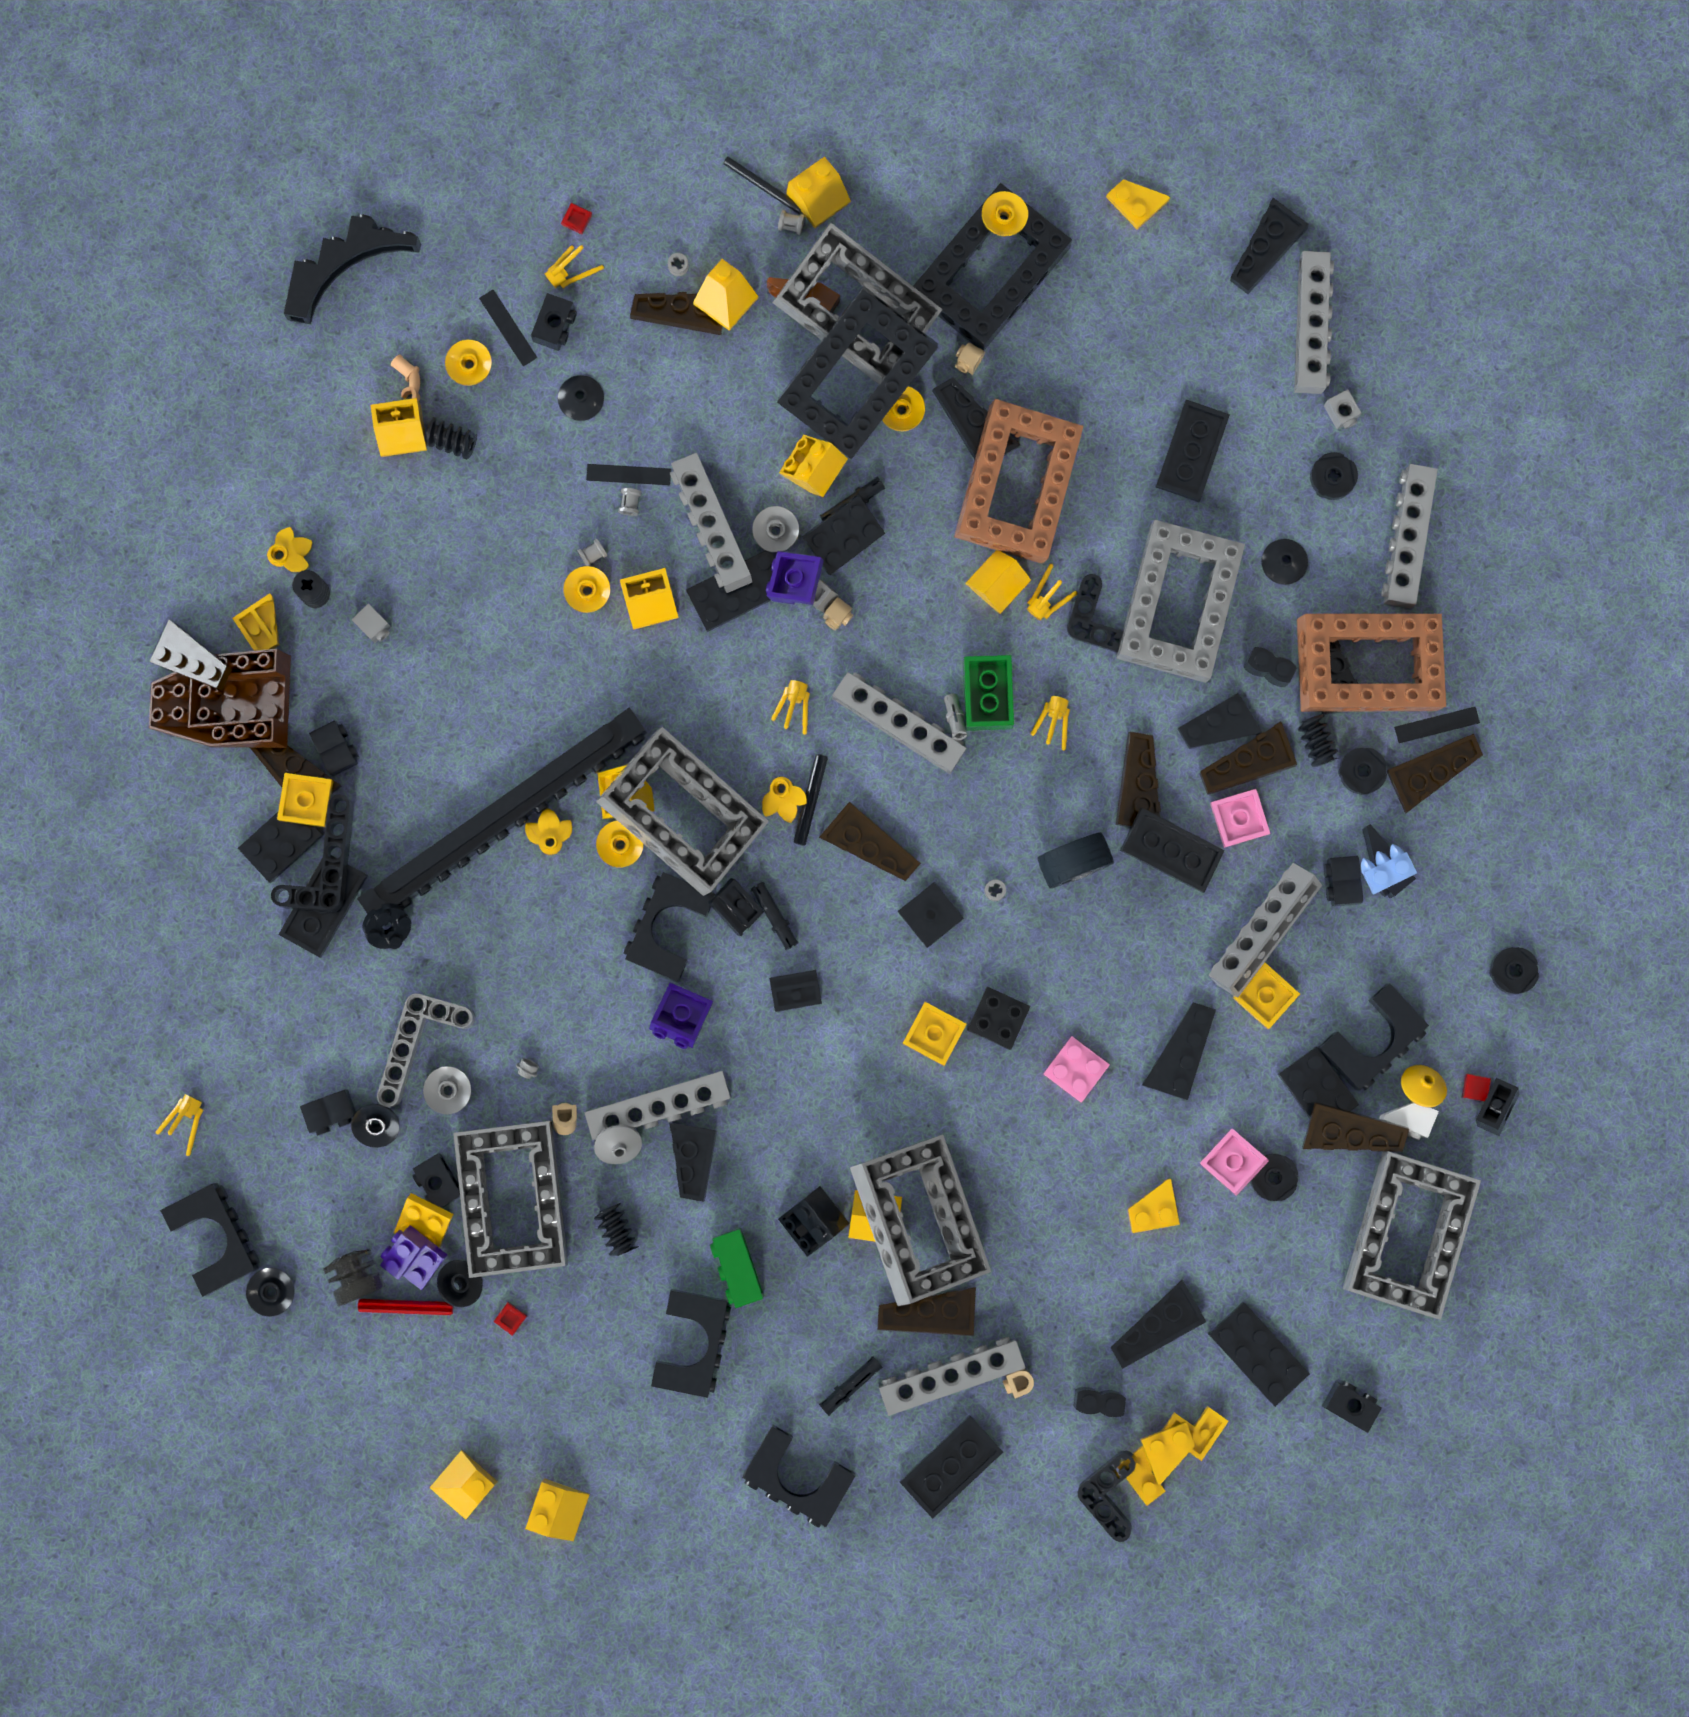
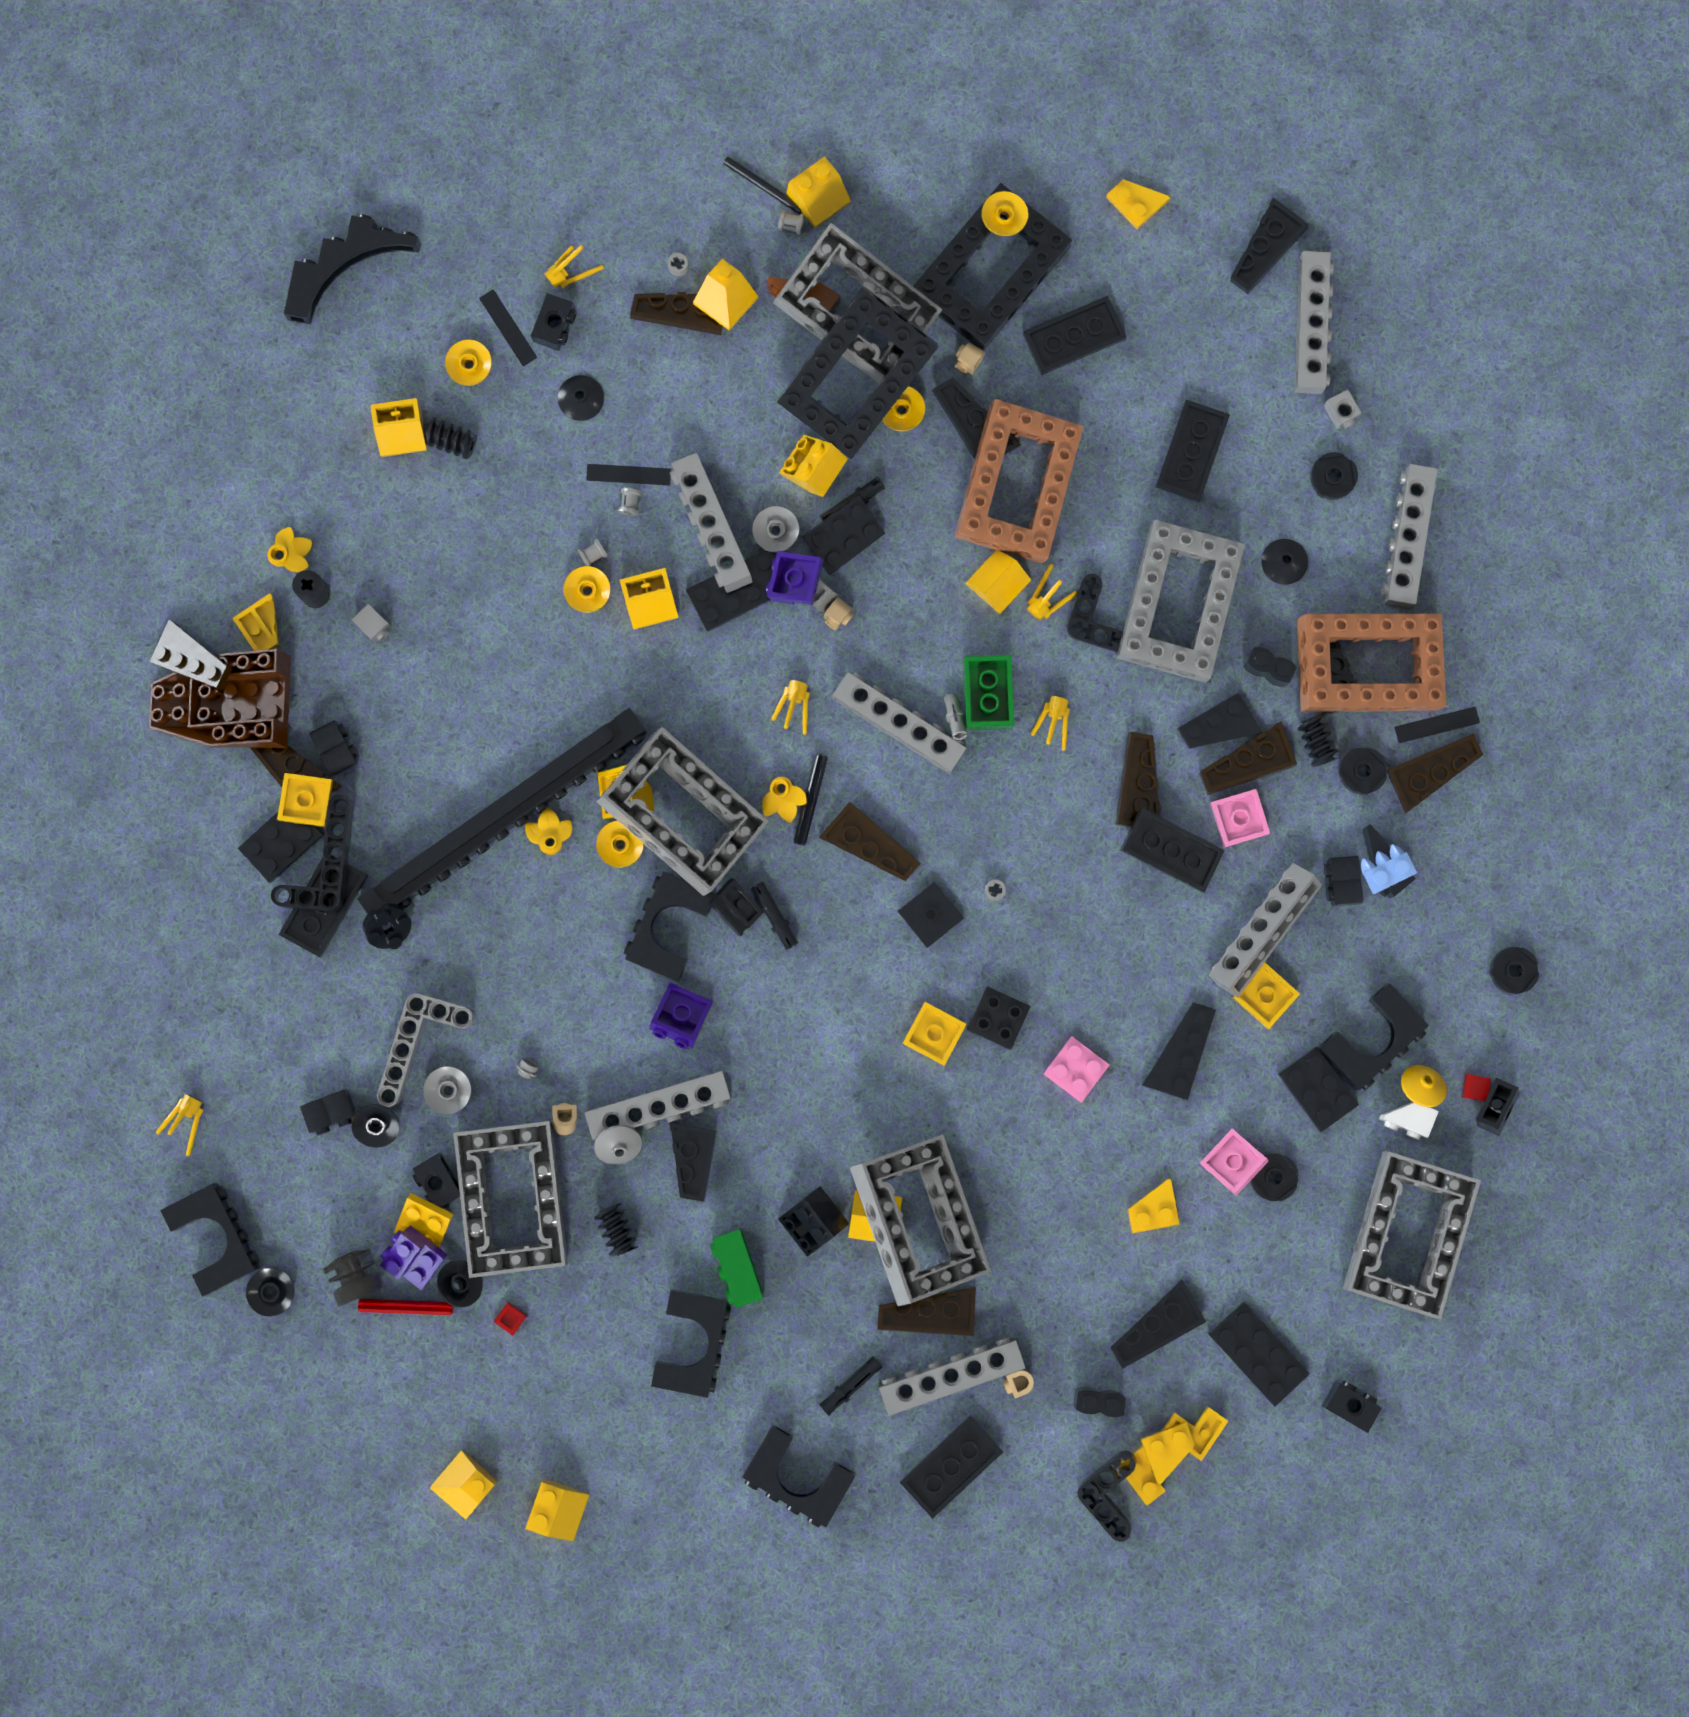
light nougat piece [391,354,420,401] -> none
red tile [561,203,592,234] -> none
black plate [769,970,822,1012] -> none
black wheel [1037,832,1114,889] -> none
dark brown wing [1302,1102,1409,1152] -> none
none -> black plate [1023,296,1126,376]

